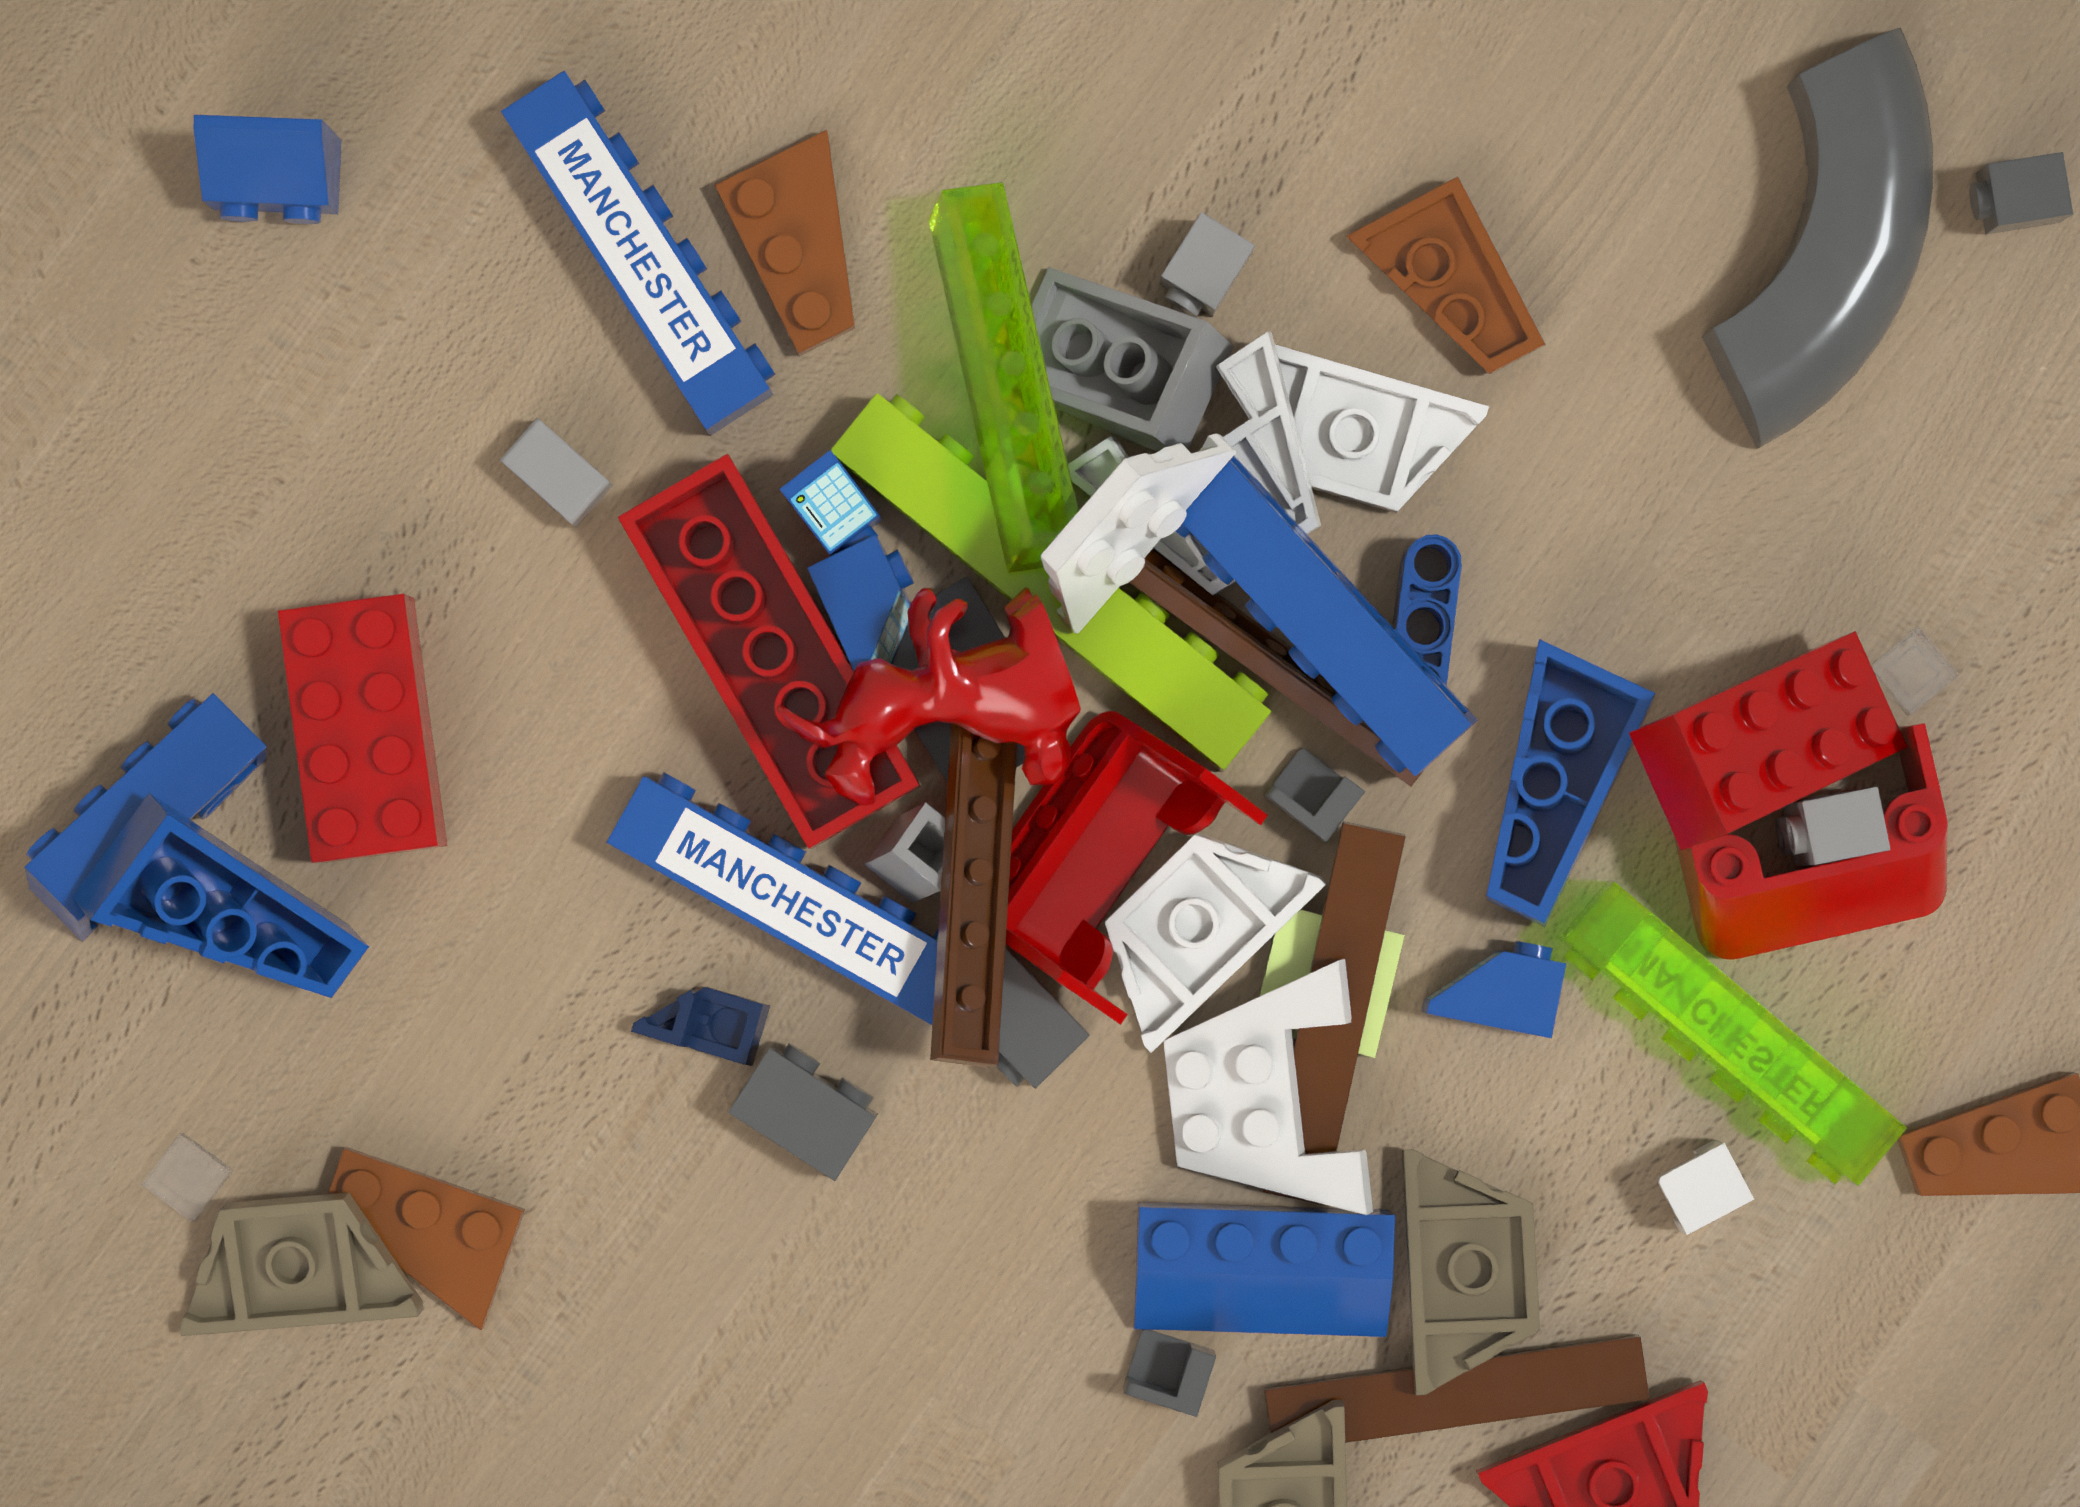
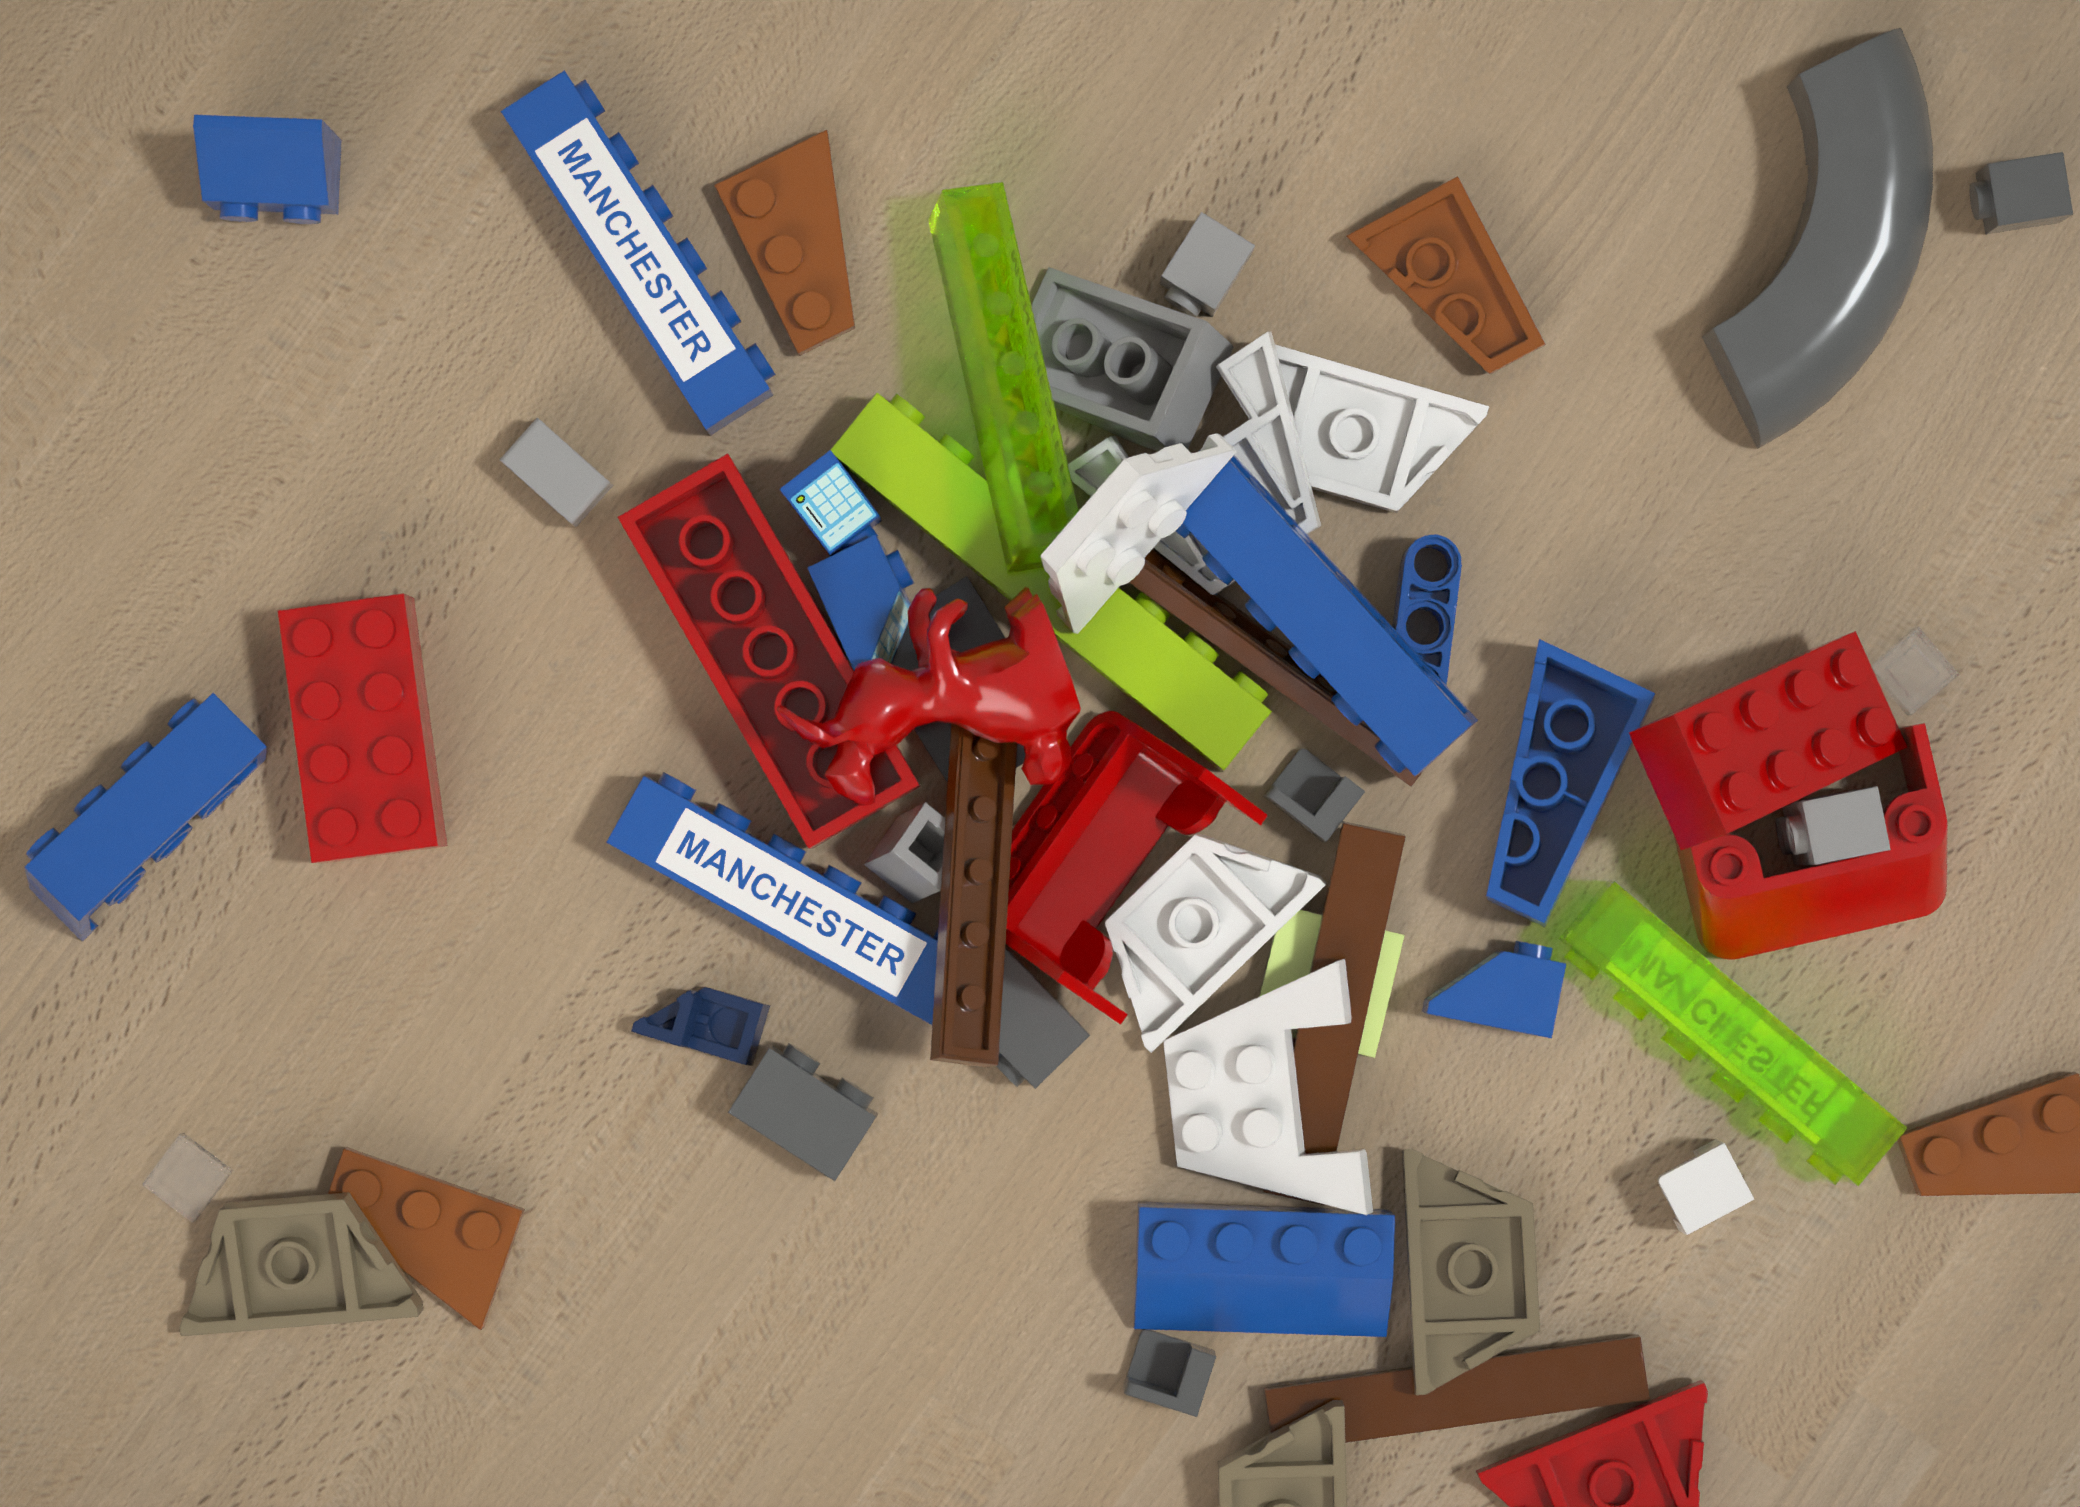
blue wedge [73,793,369,998] -> none

